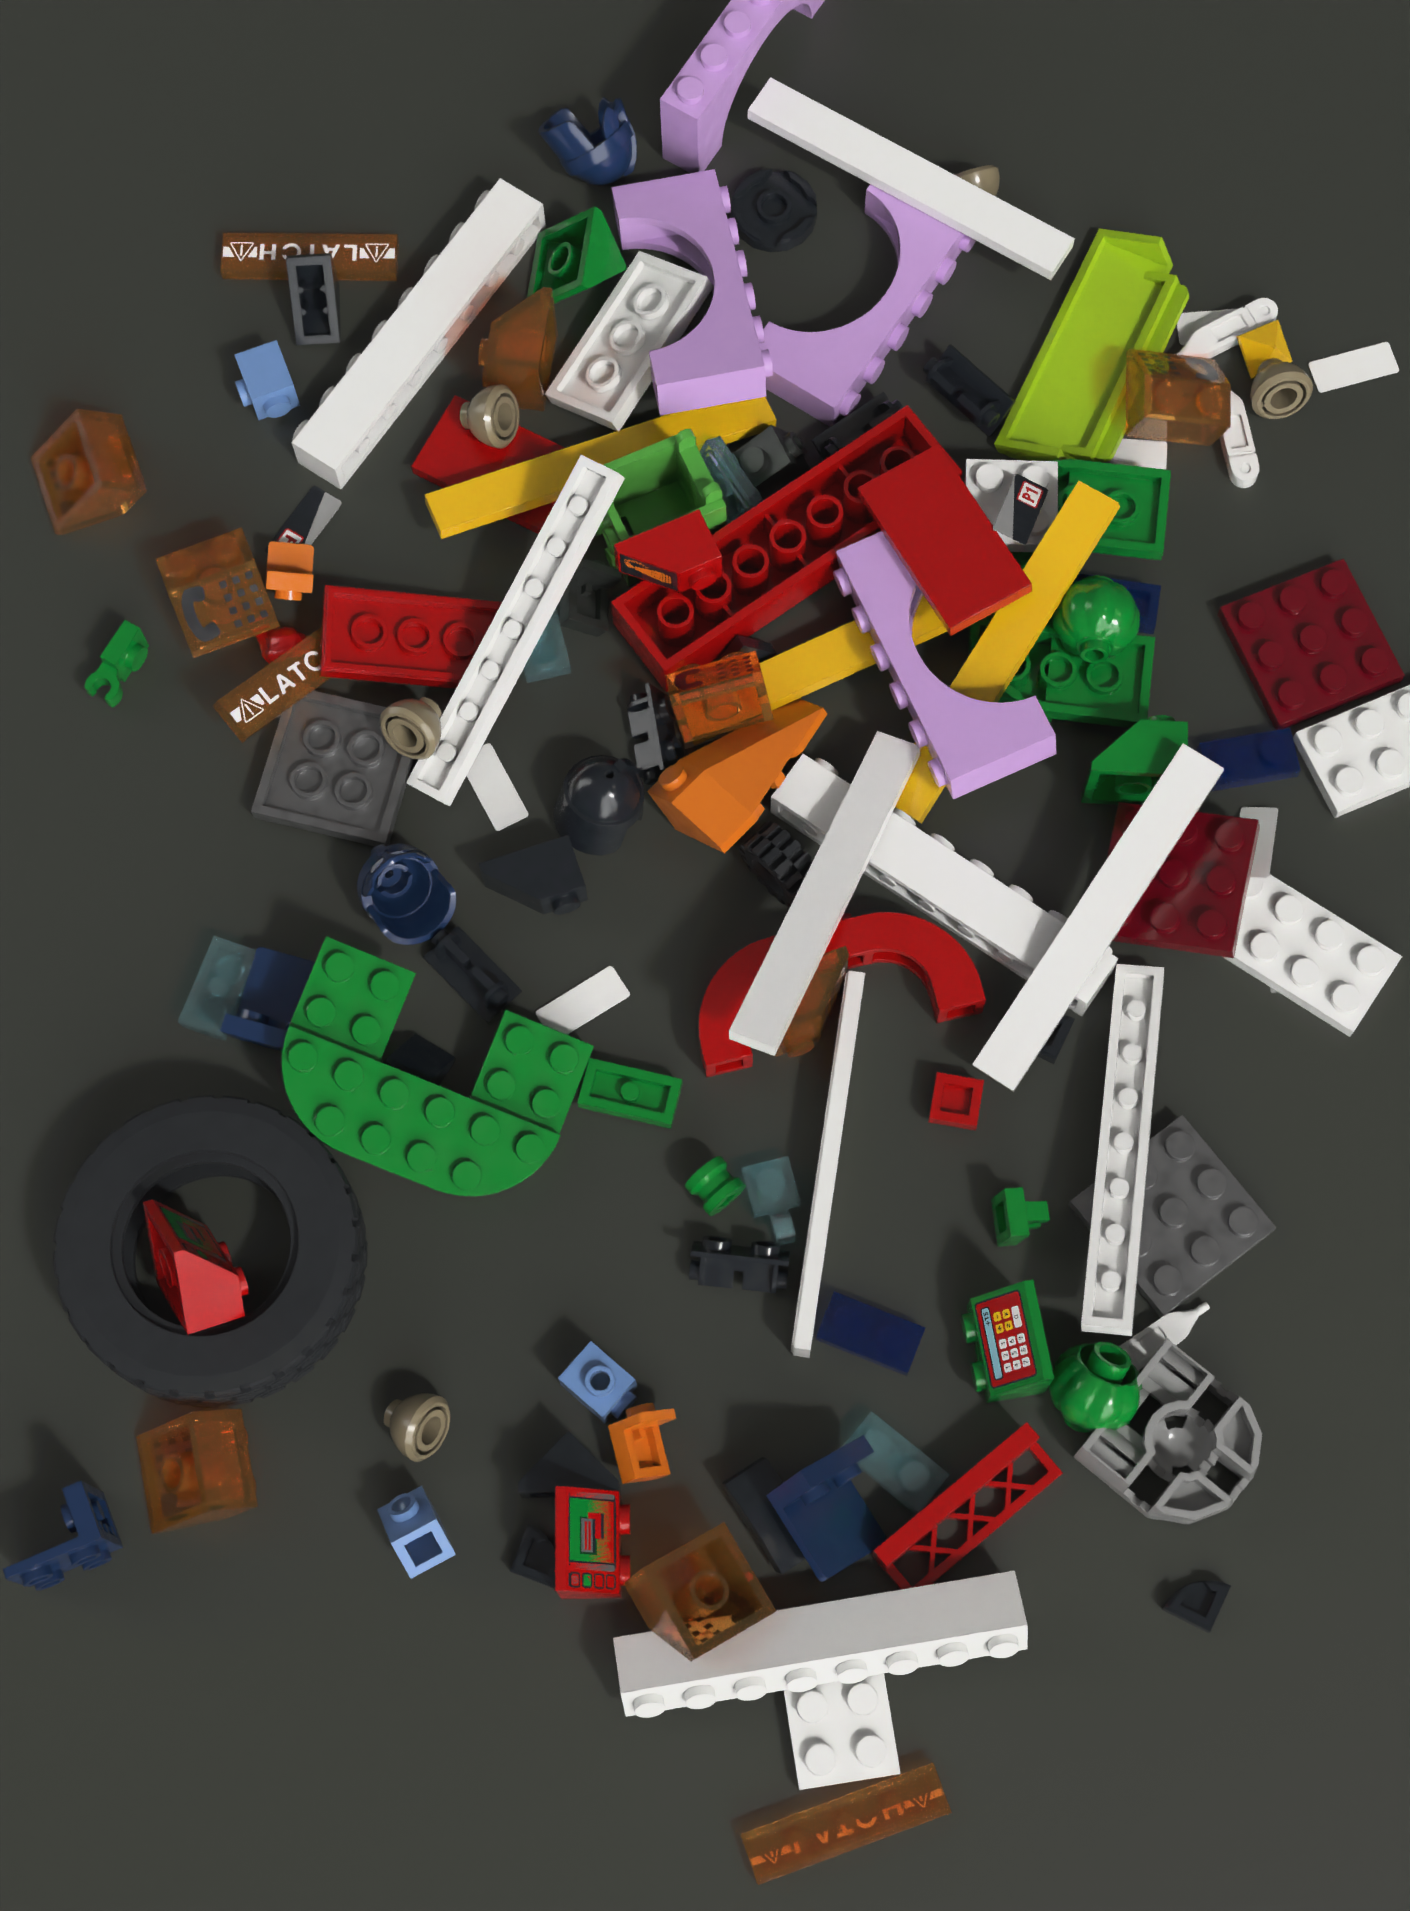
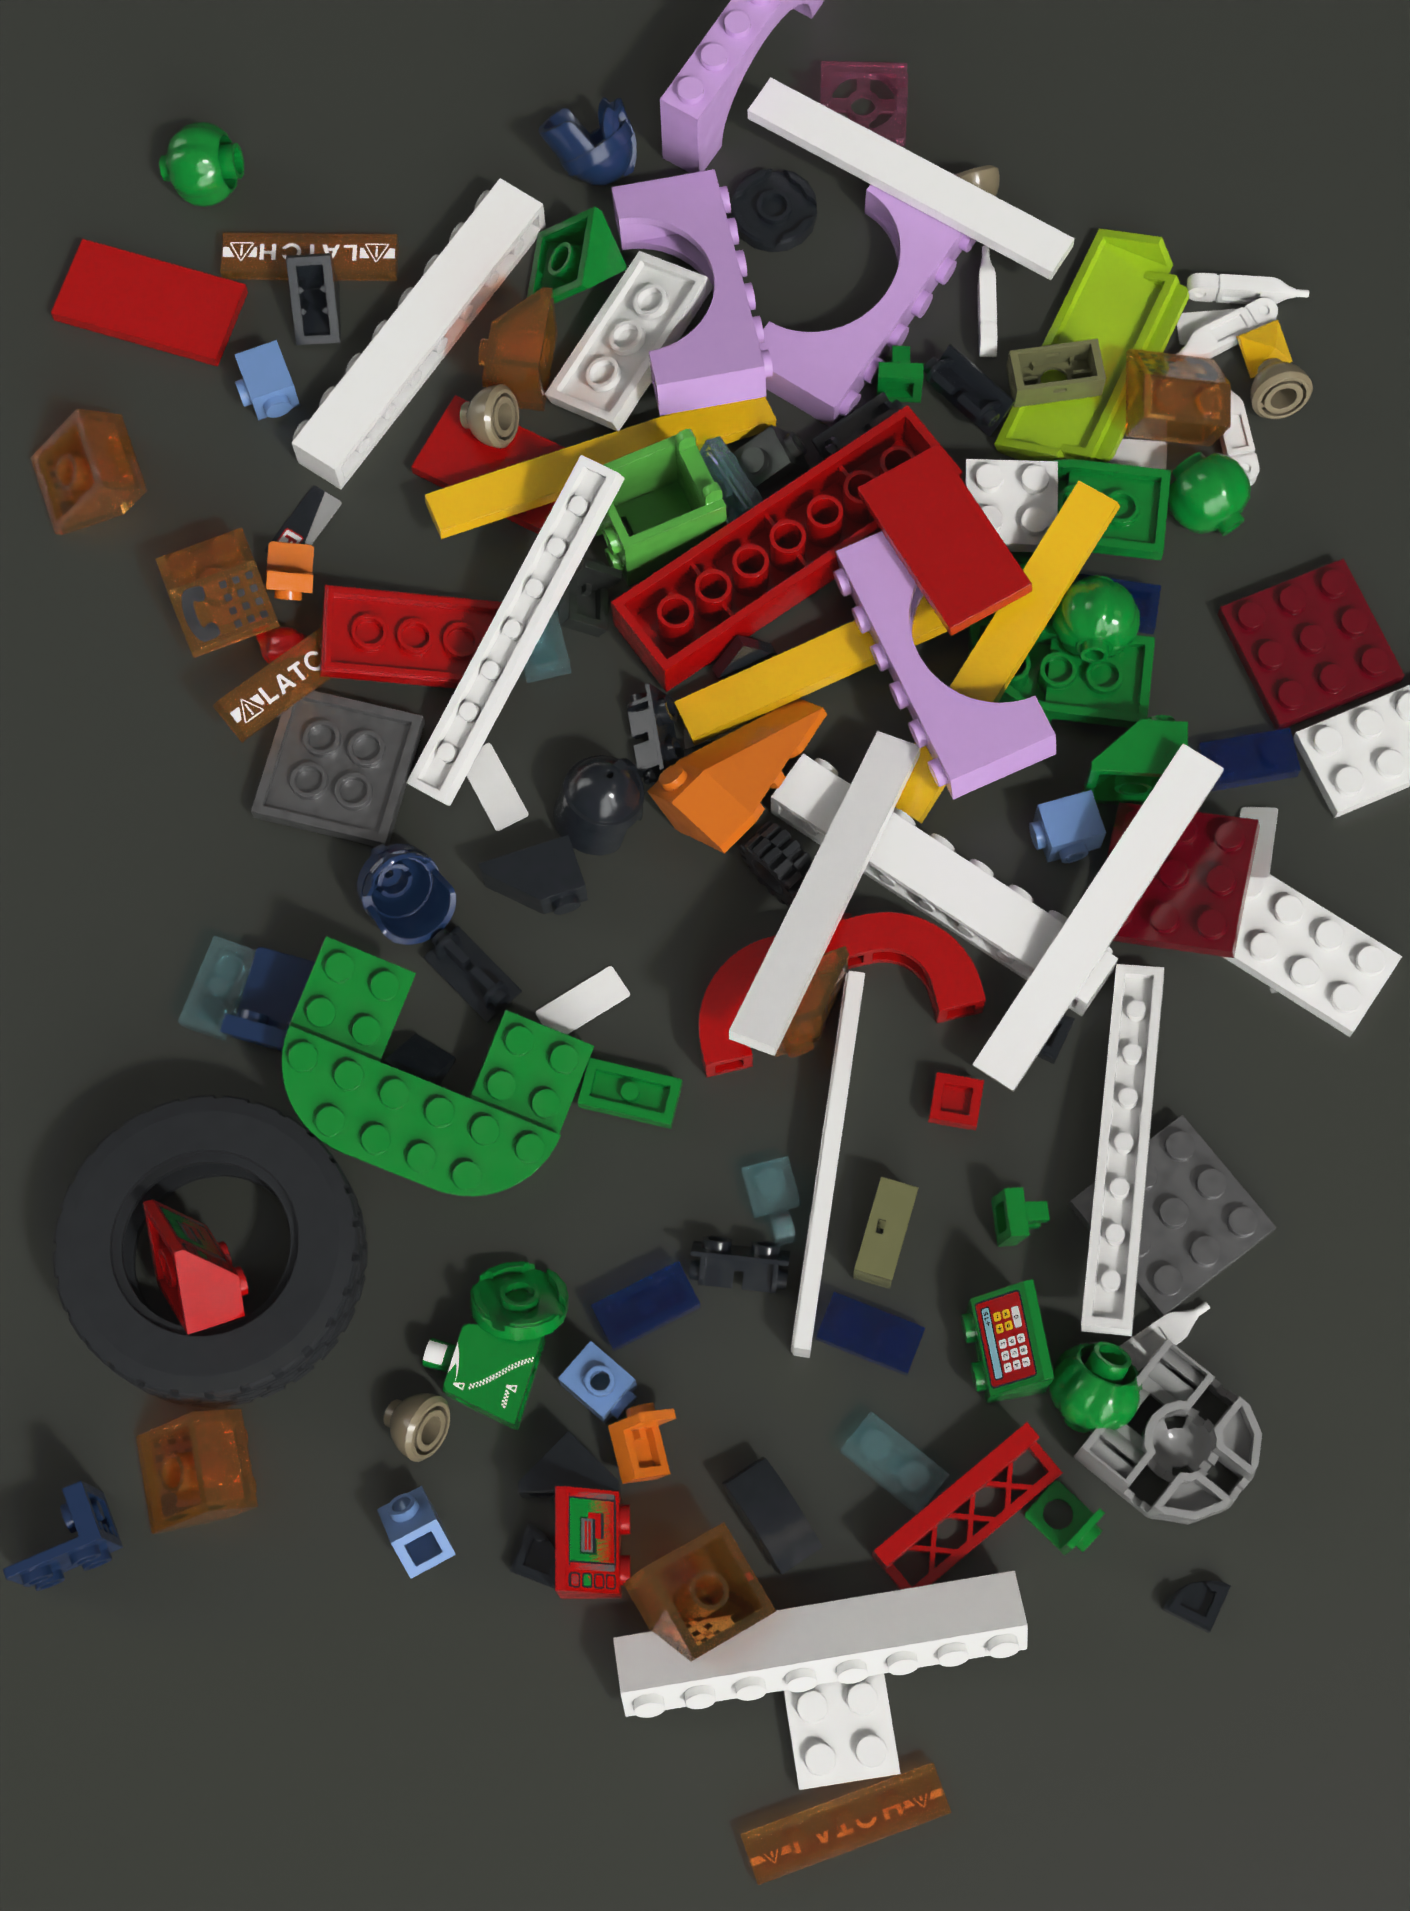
green plate [84,620,149,708] -> none
dark tan brick [380,697,441,760] -> none
red slope [614,509,722,593] -> none
clear orange slope [666,651,774,743] -> none
green wheel [684,1156,746,1217] -> none
dark blue bracket [766,1435,887,1582] -> none
sticker [993,474,1048,545] -> none
white sticker [1308,342,1399,393] -> none
none -> red tile [51,238,248,367]
none -> green plant [159,122,244,207]
none -> green torso [422,1323,546,1430]
none -> green tile [470,1261,569,1341]
none -> clear blue plate [591,1261,701,1351]
none -> clear pink piece [820,61,908,147]
none -> olive piece [853,1177,919,1289]
none -> green tile [877,345,924,403]
none -> white piece [977,246,997,357]
none -> olive piece [1006,339,1106,408]
none -> green bracket [1024,1481,1105,1556]
none -> medium blue brick [1029,790,1106,863]
none -> green plant [1168,451,1251,536]
none -> white piece [1187,273,1309,304]

